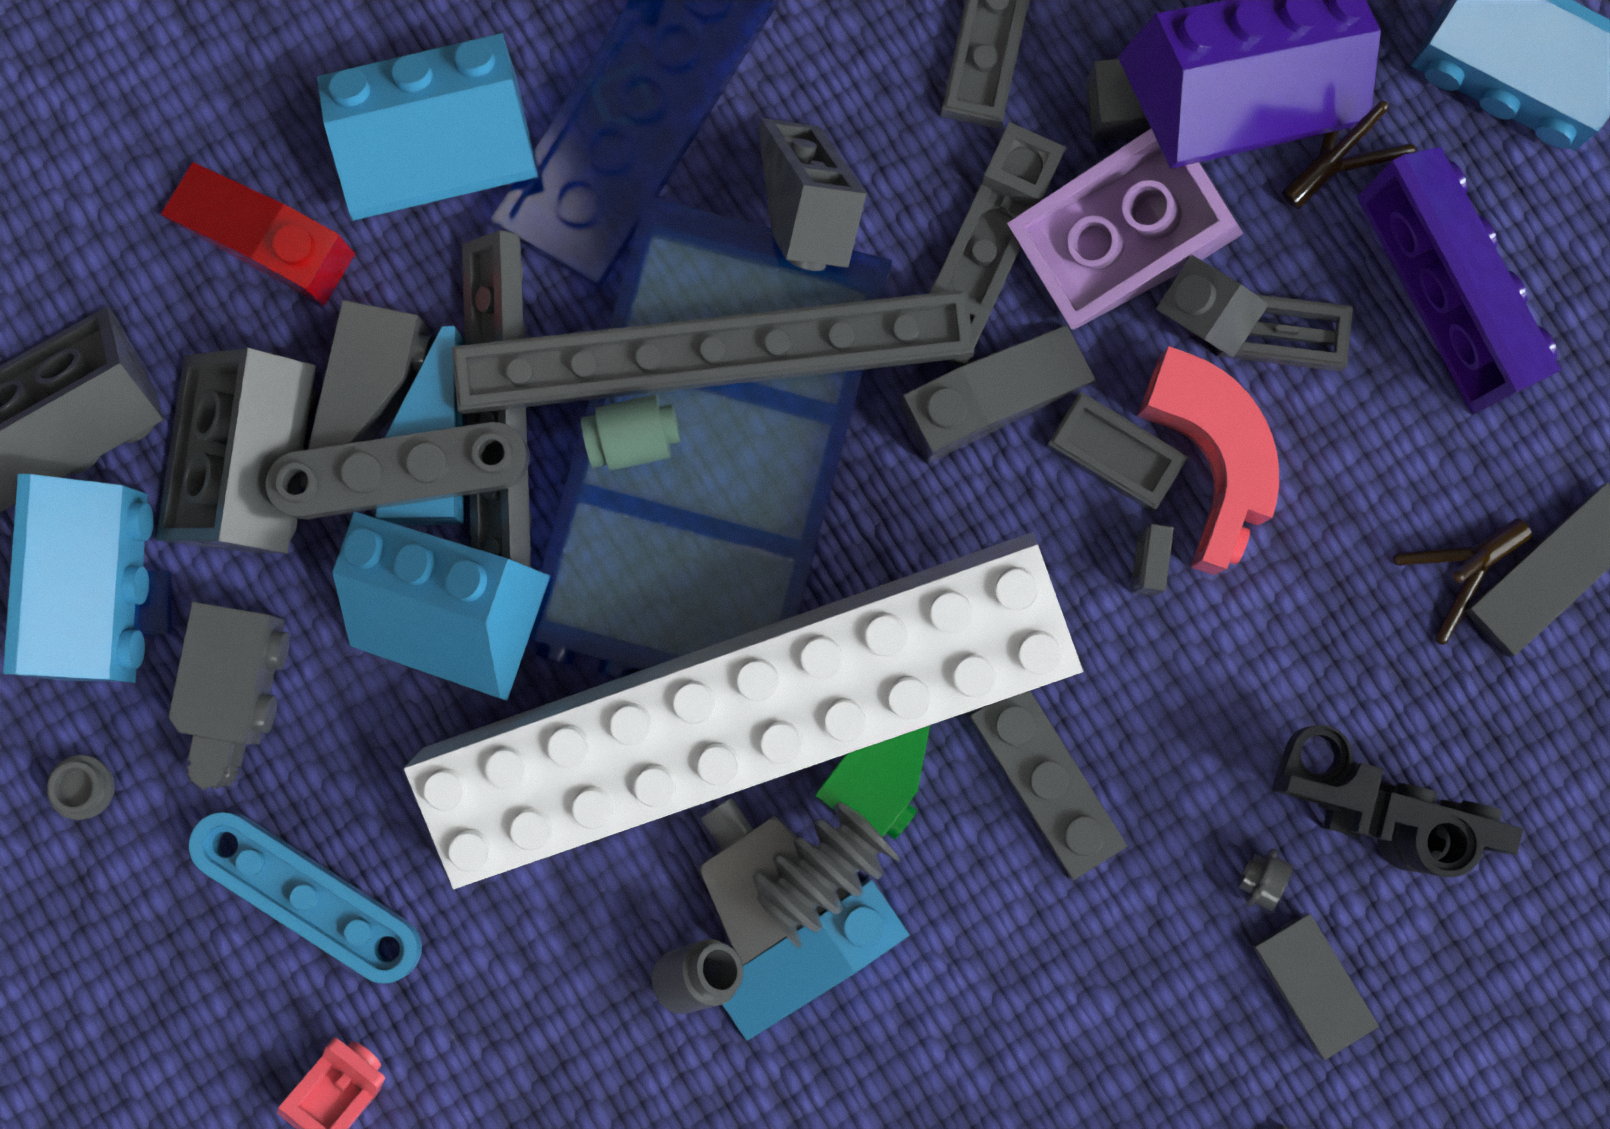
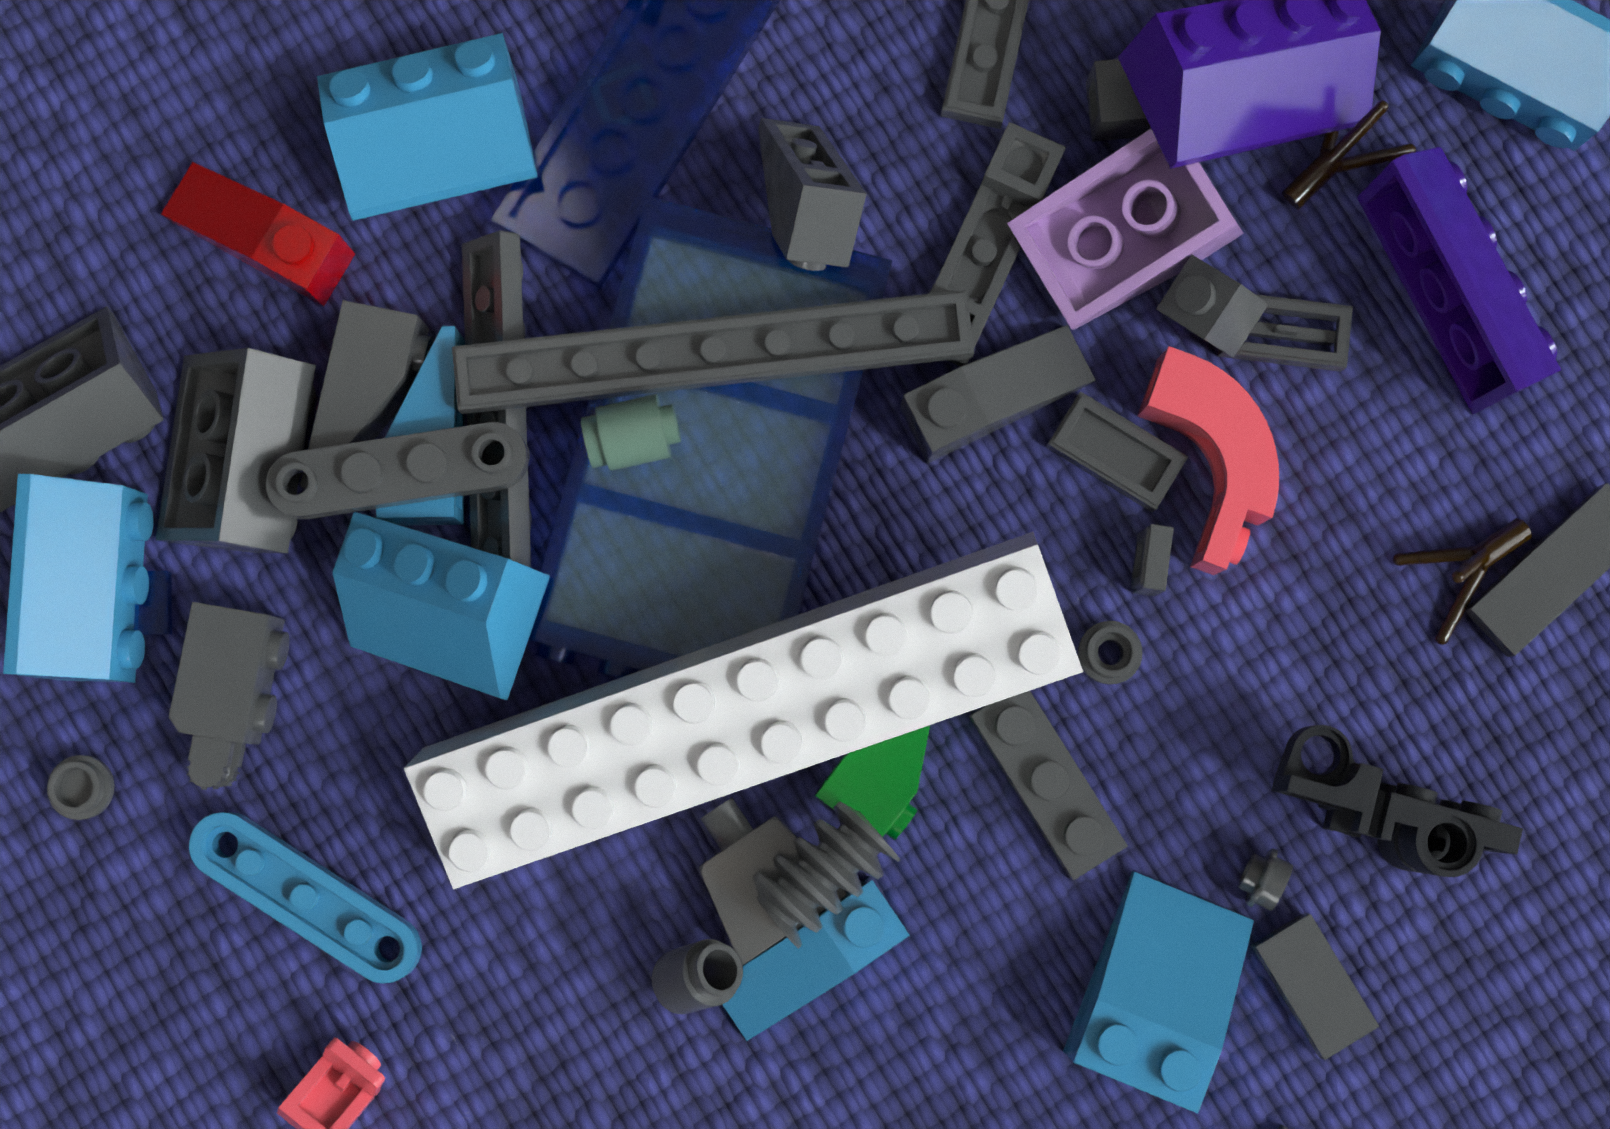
none -> dark azure slope [1063,871,1254,1114]
none -> dark grey plate [1078,621,1143,685]

